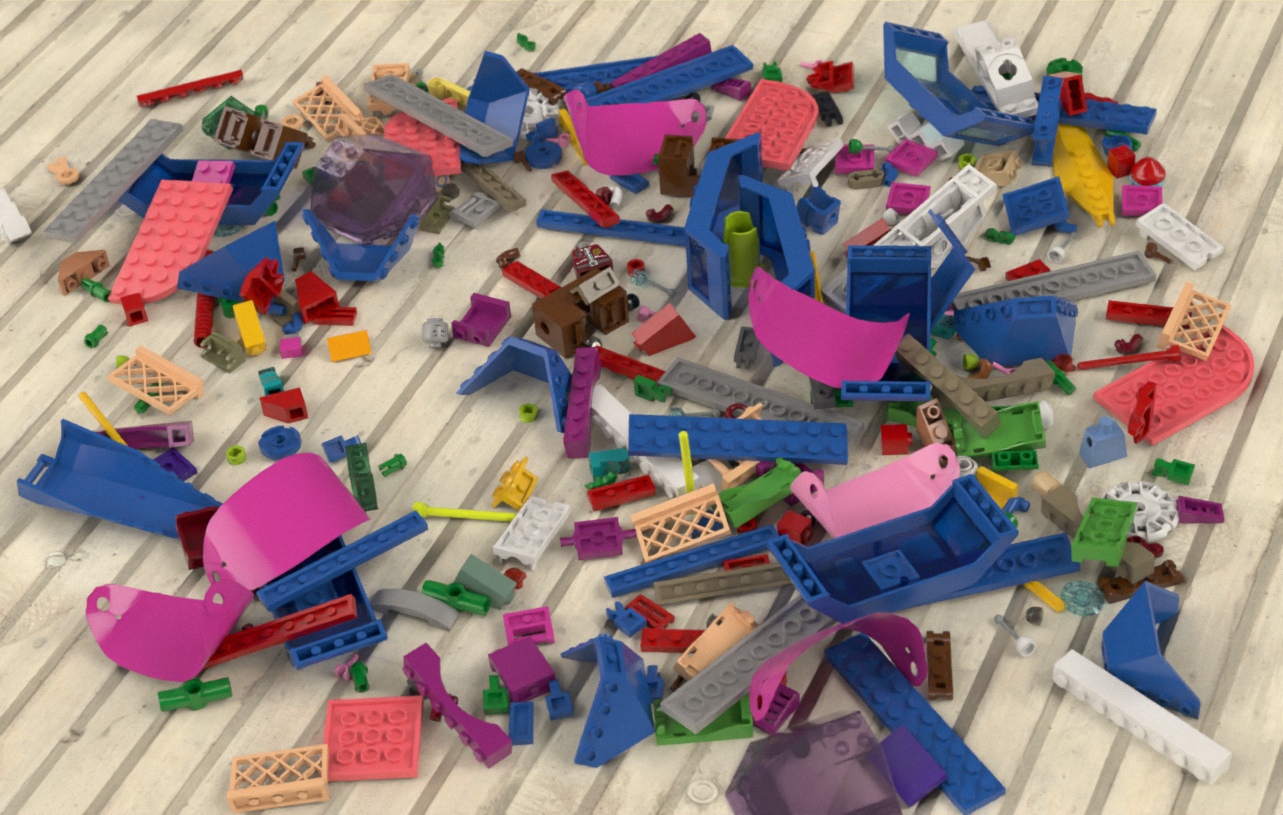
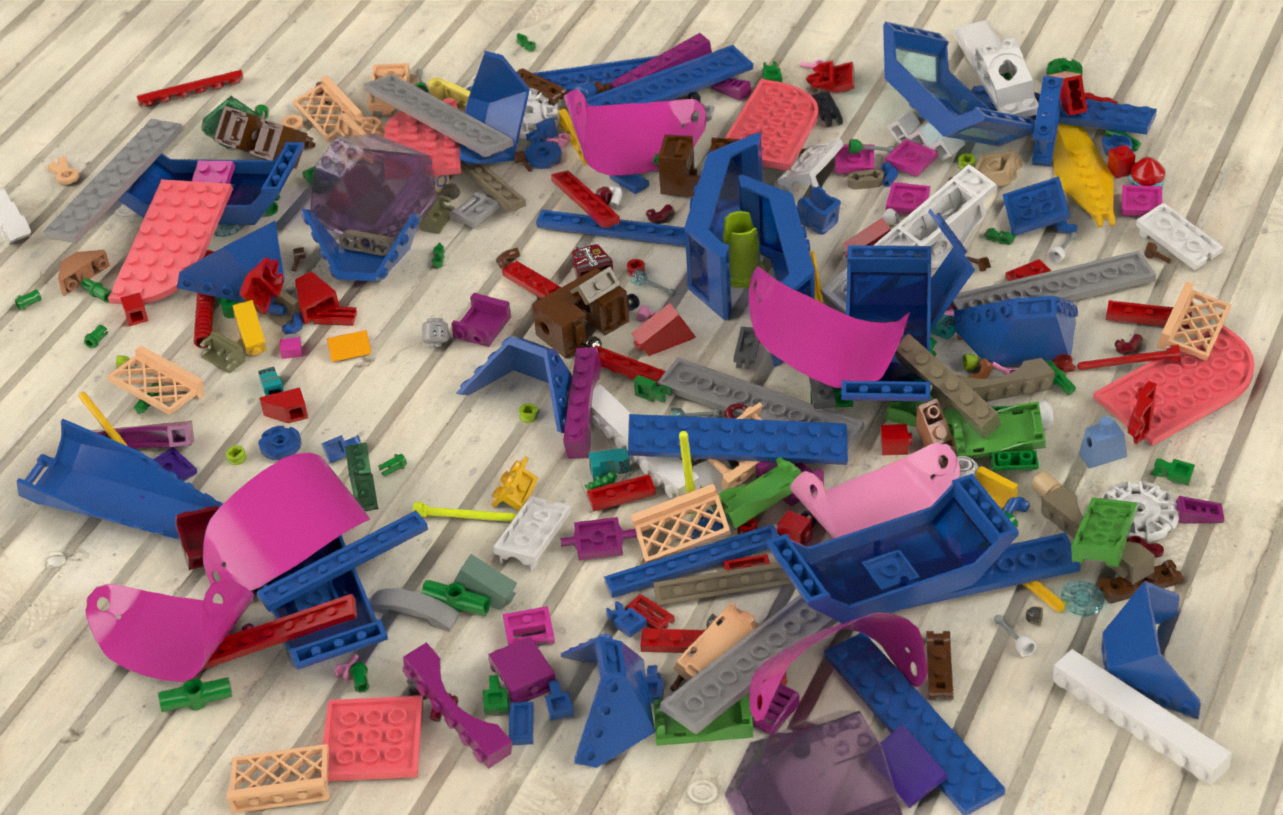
clear red plate [504,568,527,589] -> none
none -> green pin [14,289,42,310]
none -> dark tan beam [339,230,394,256]

